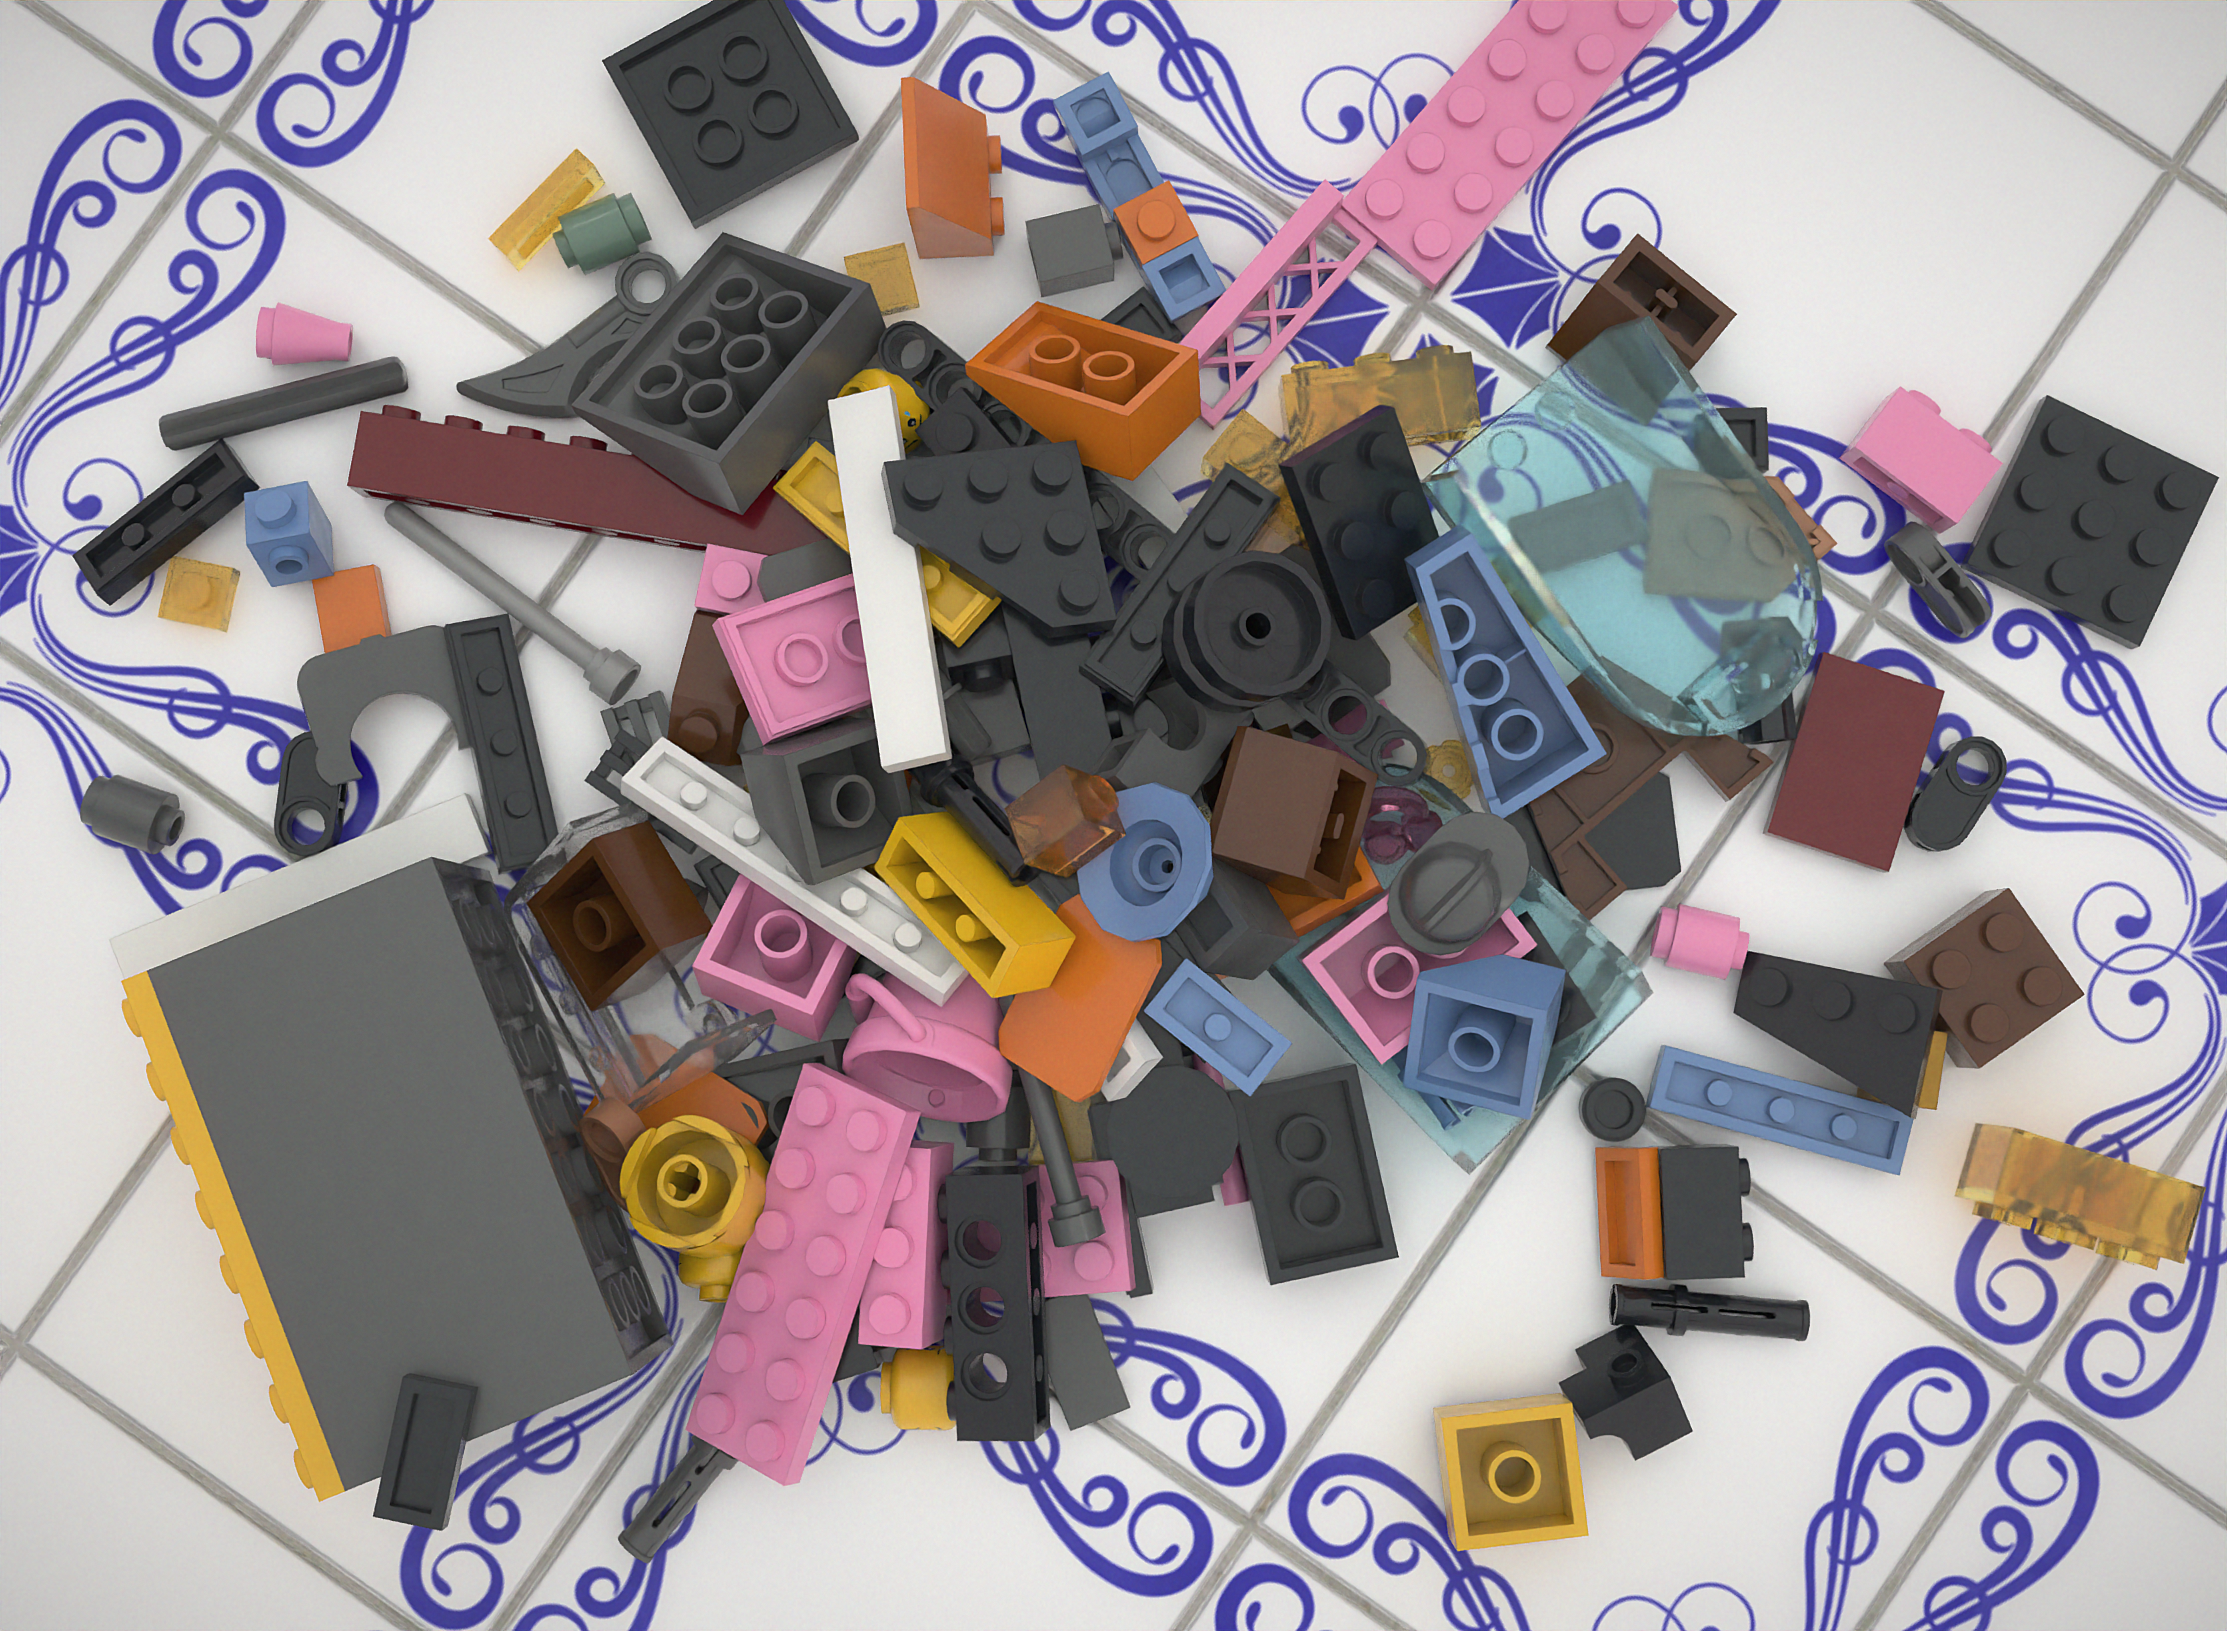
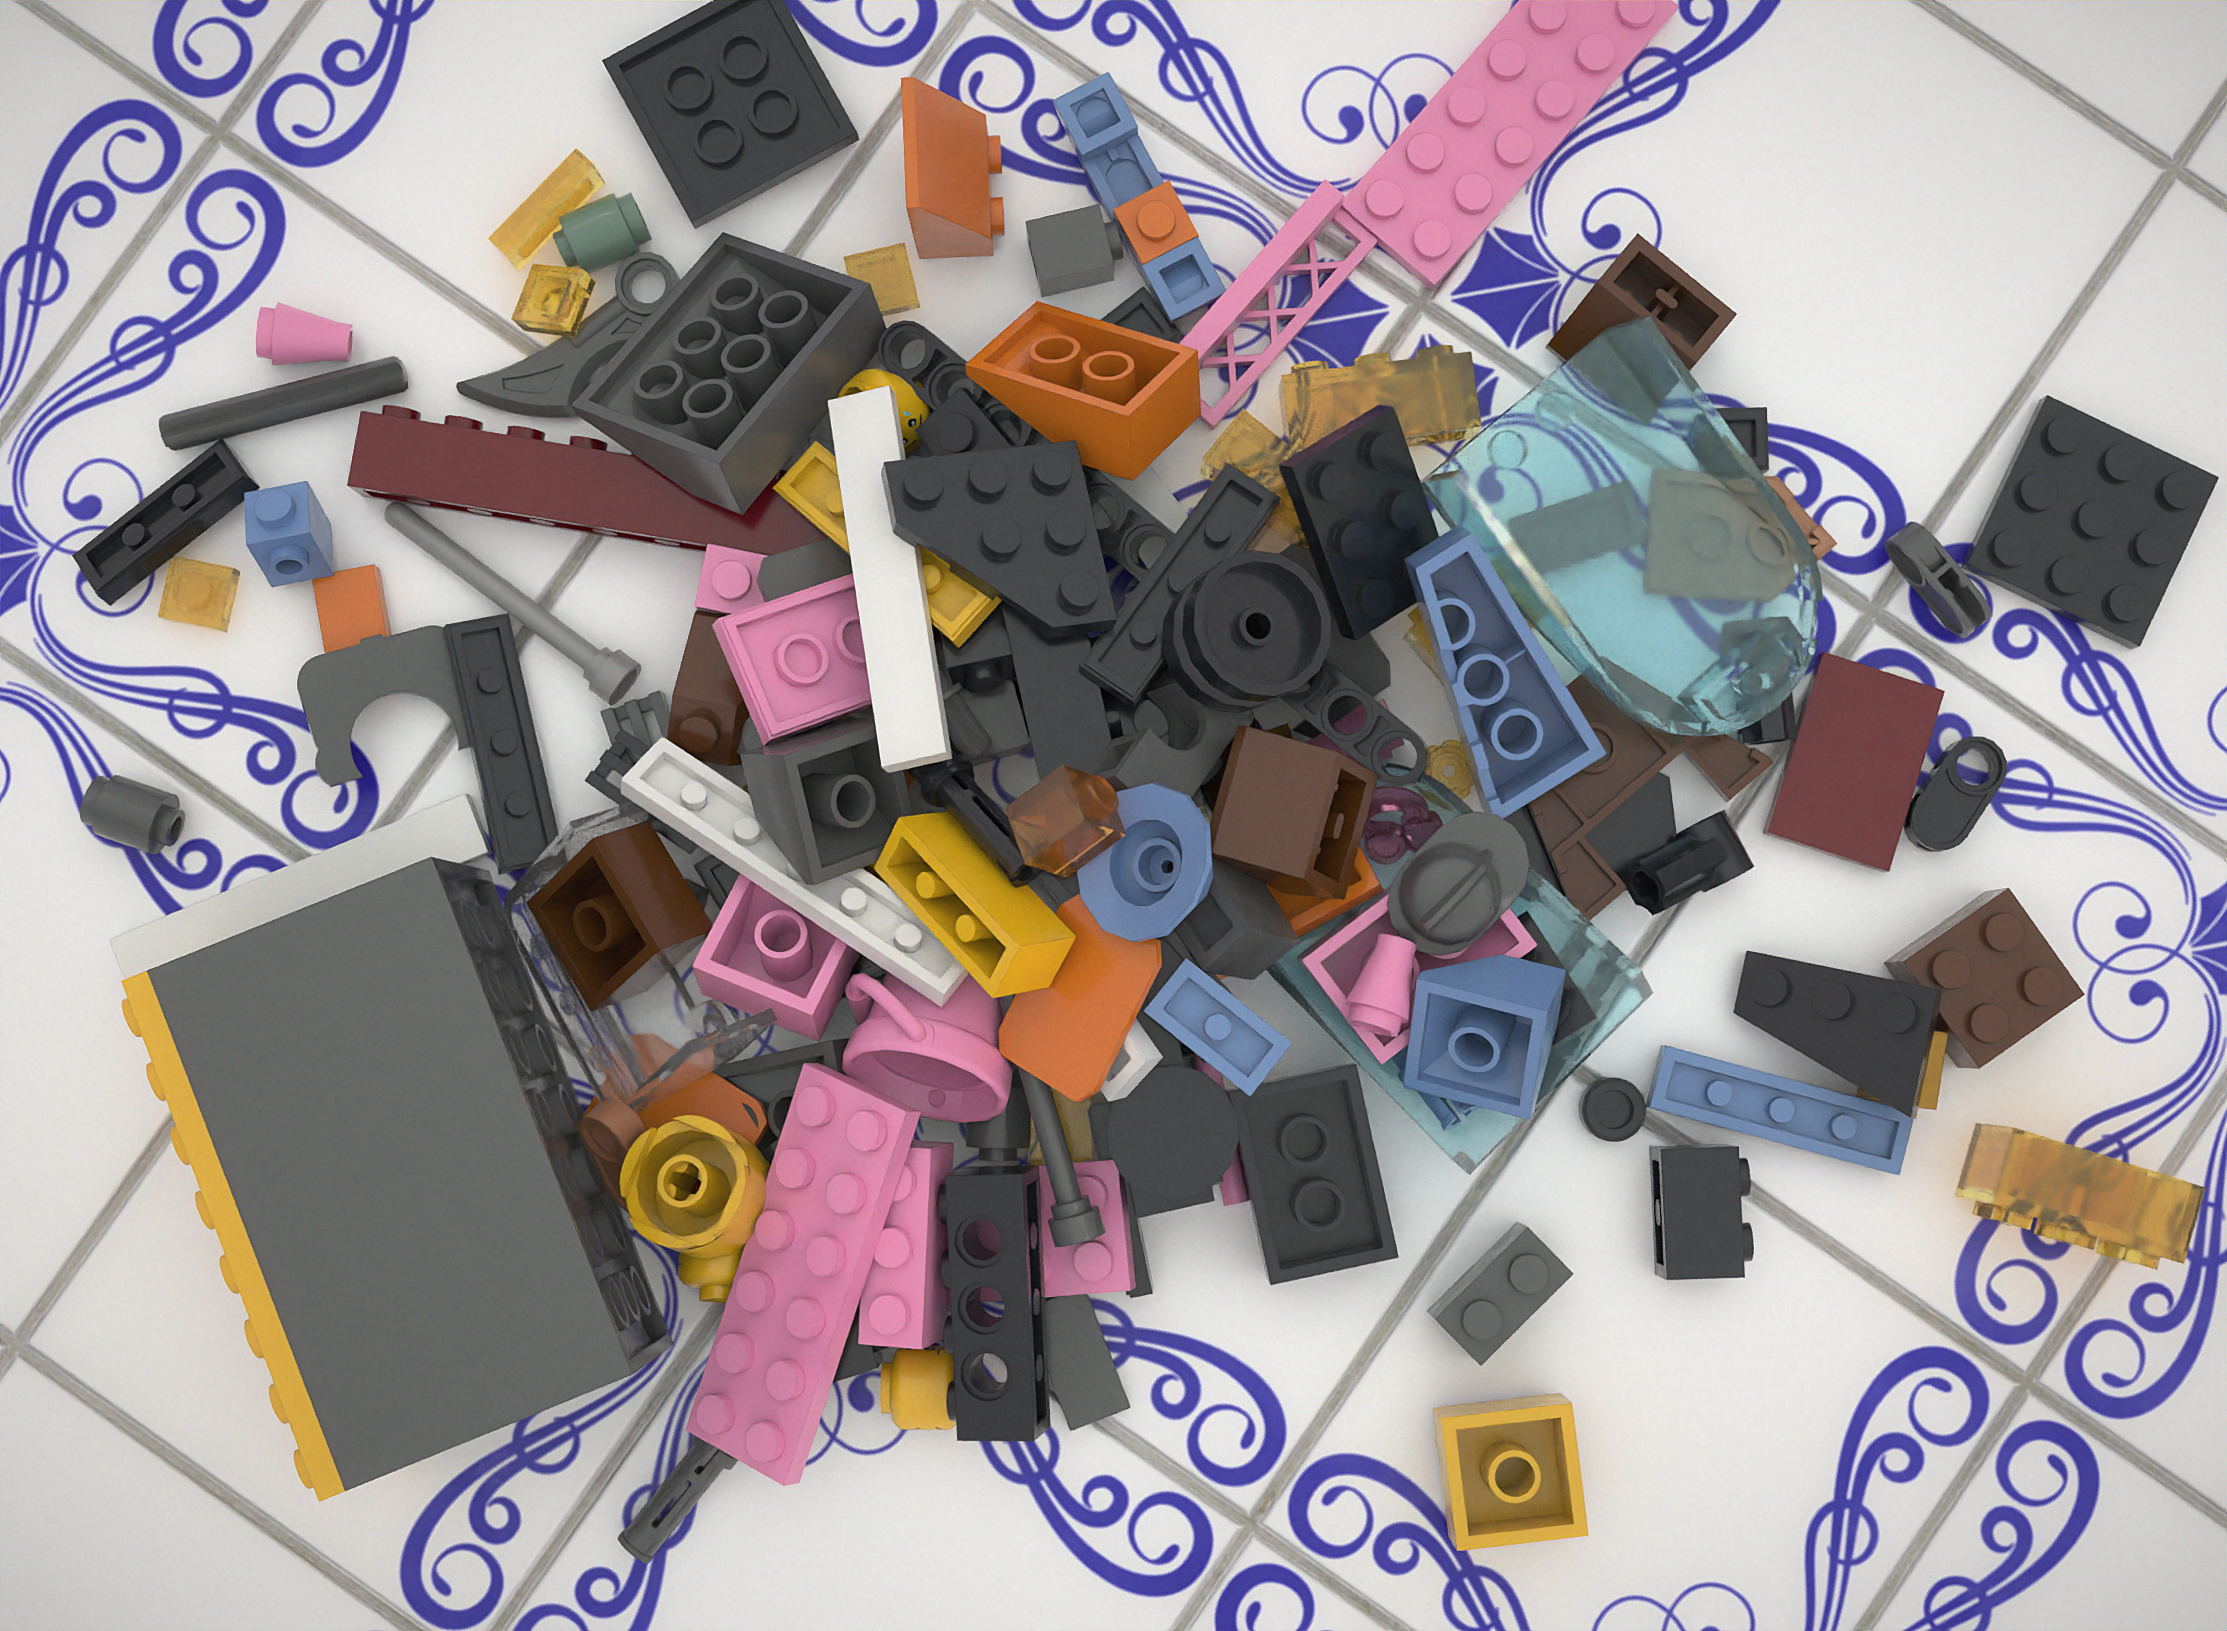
black piece [274,732,349,857] -> none
black tile [373,1373,478,1531] -> none
black brick [1558,1325,1693,1461] -> none
orange tile [1595,1146,1664,1280] -> none
black pin [1609,1283,1810,1341] -> none
bright pink brick [1650,904,1750,980] -> none
bright pink brick [1839,386,2003,534] -> none
none -> clear yellow plate [511,264,596,337]
none -> bright pink cone [1345,934,1417,1037]
none -> dark grey brick [1427,1222,1574,1366]
none -> black piece [1625,810,1755,916]

